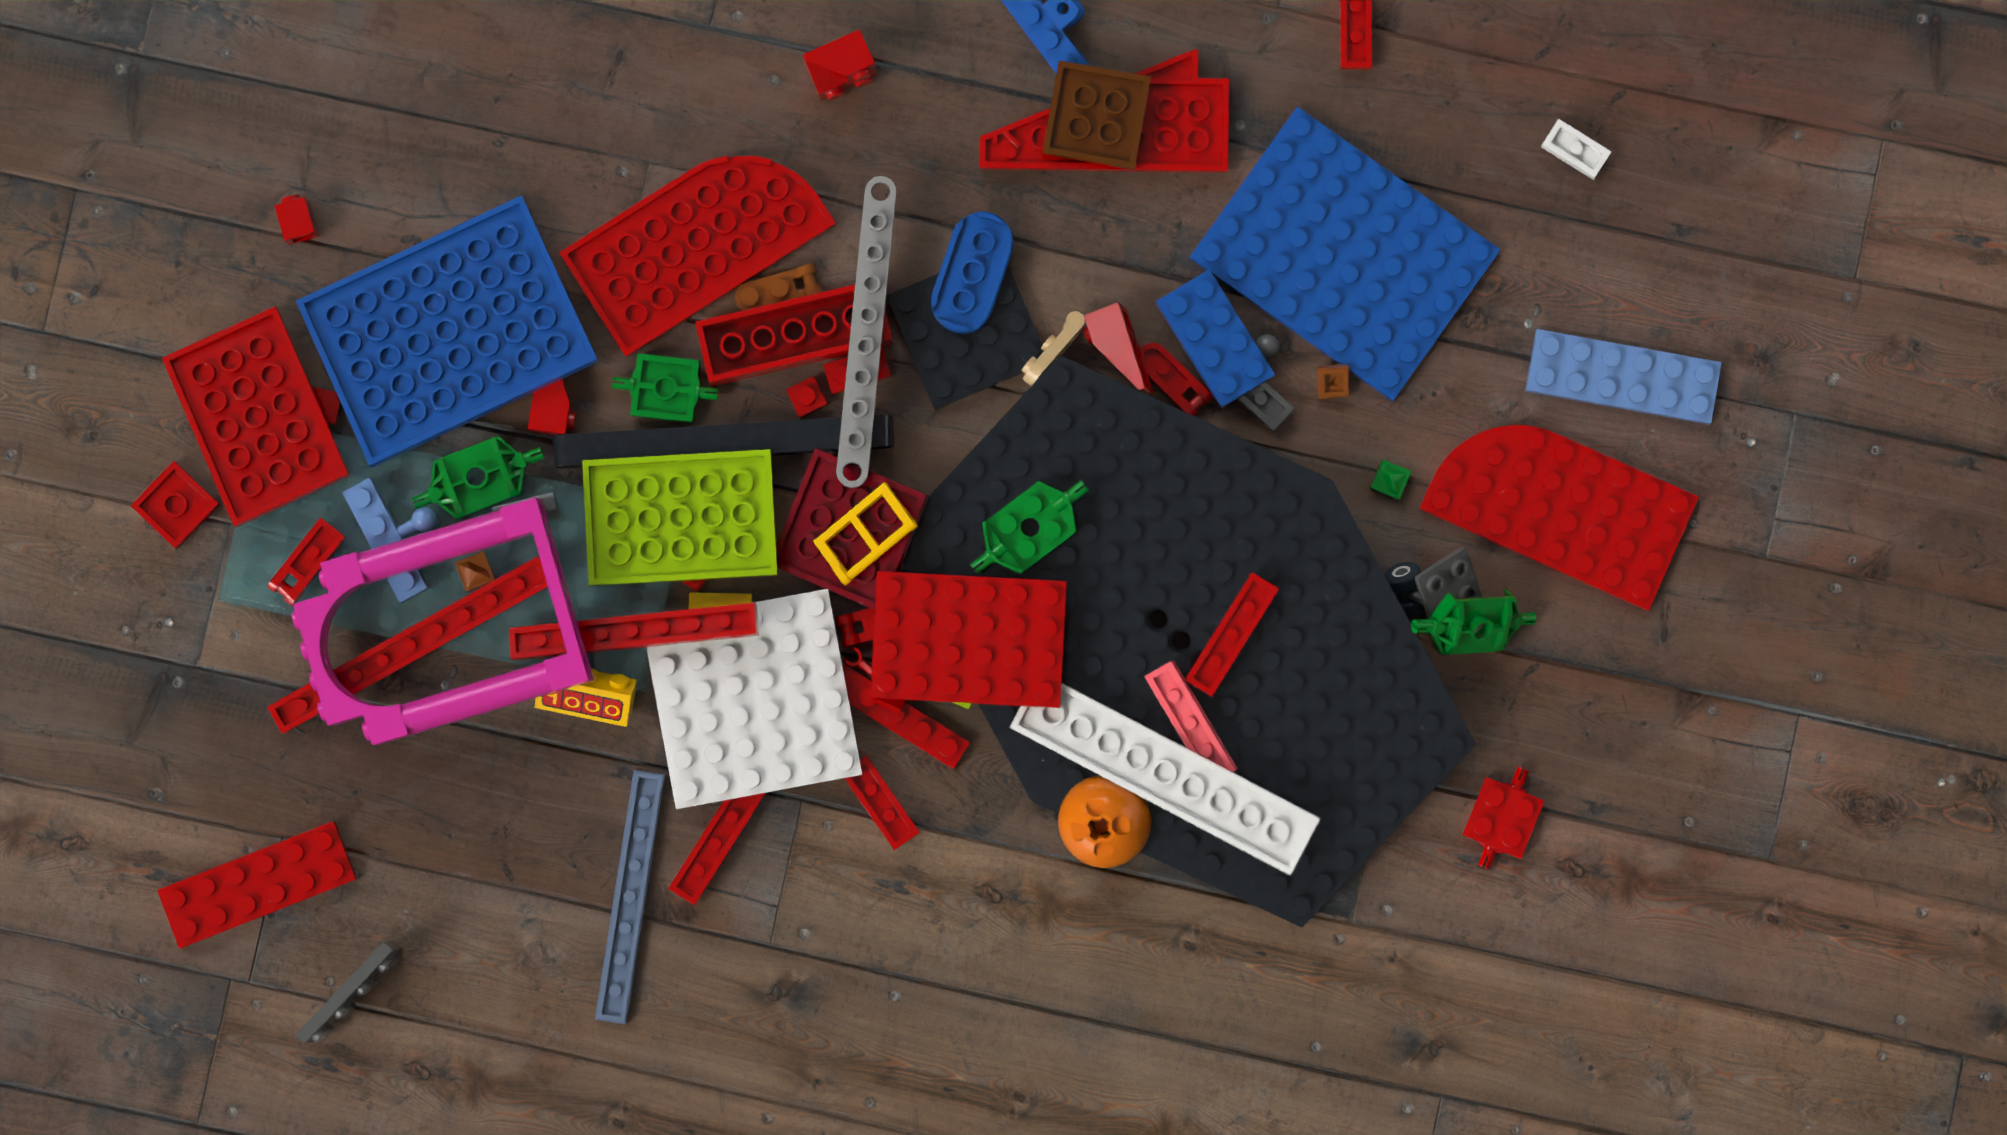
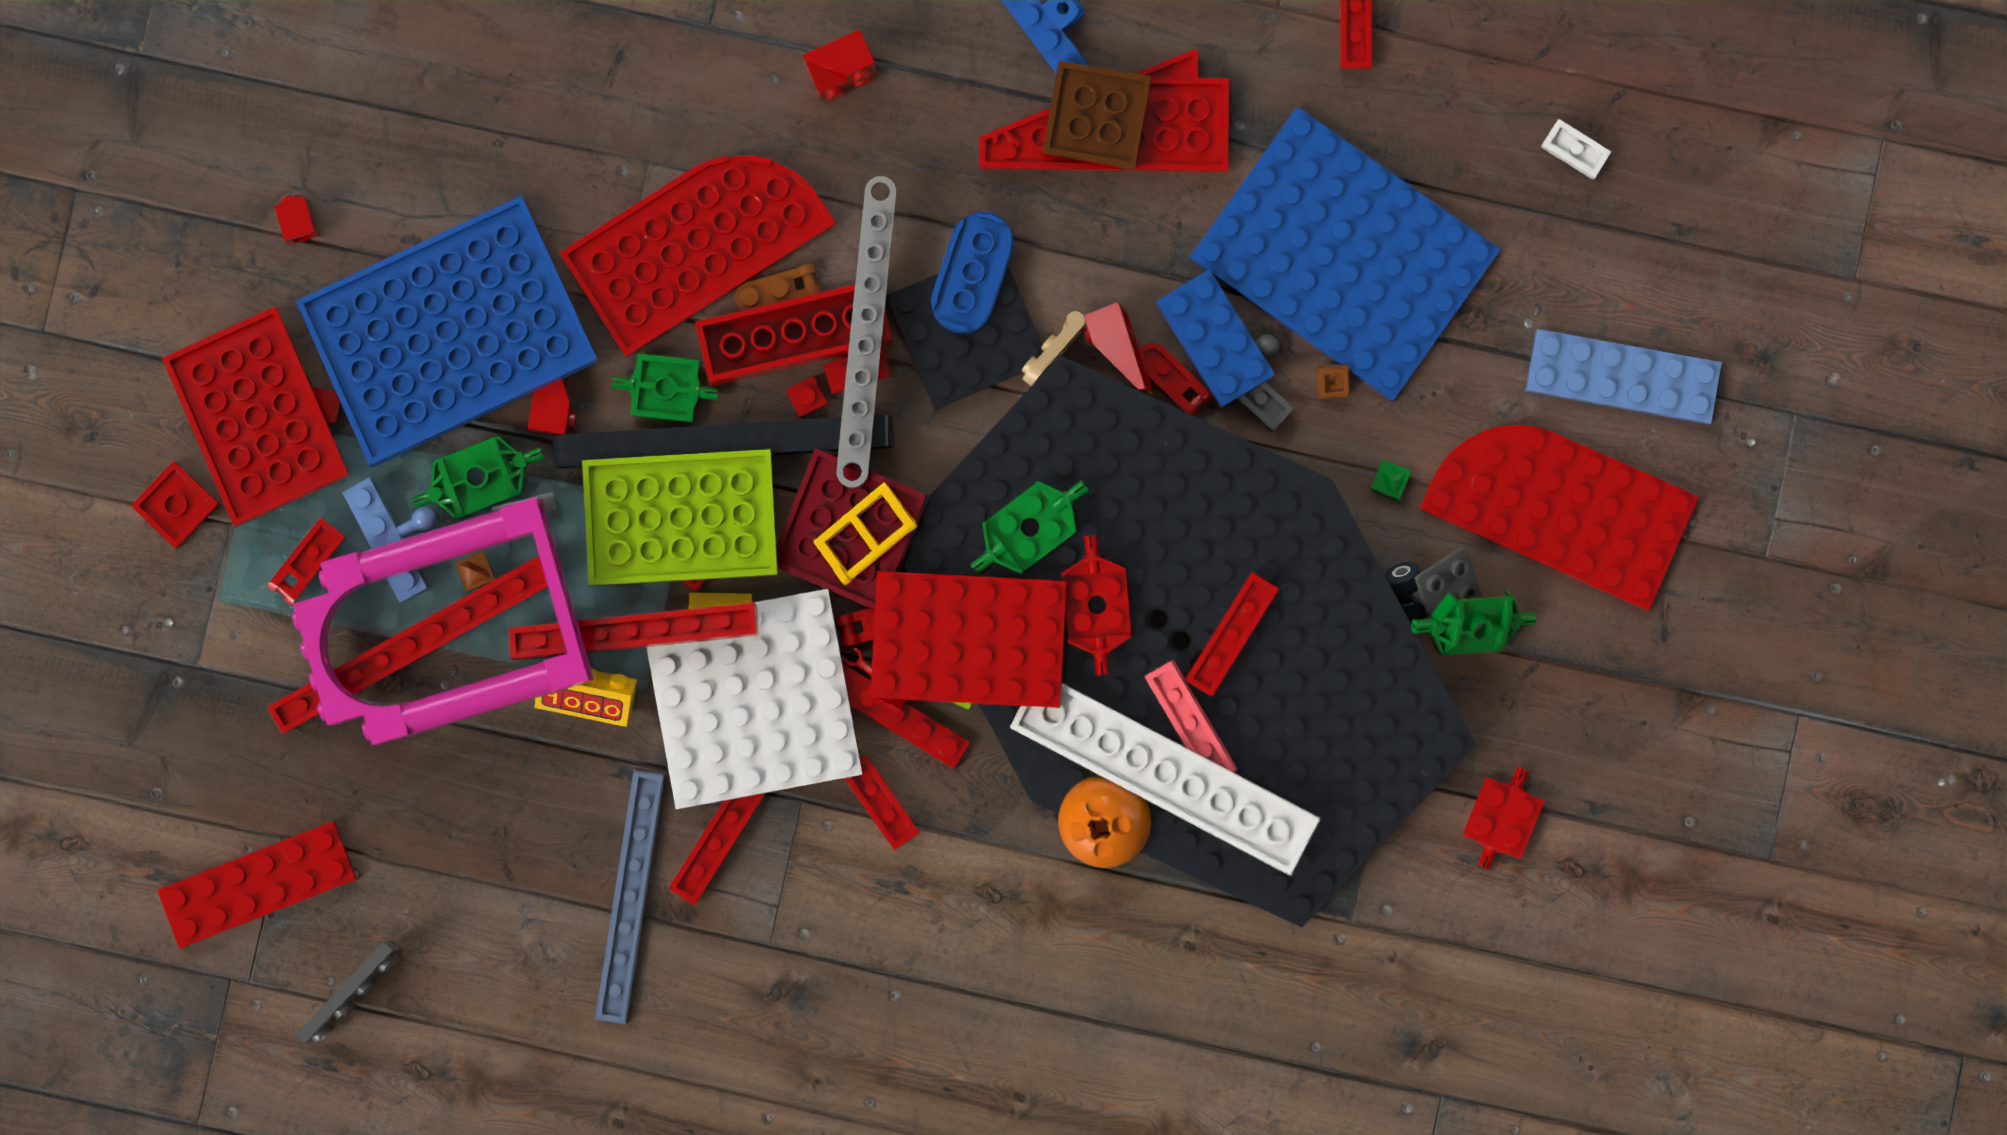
none -> red plate [1062,535,1132,675]

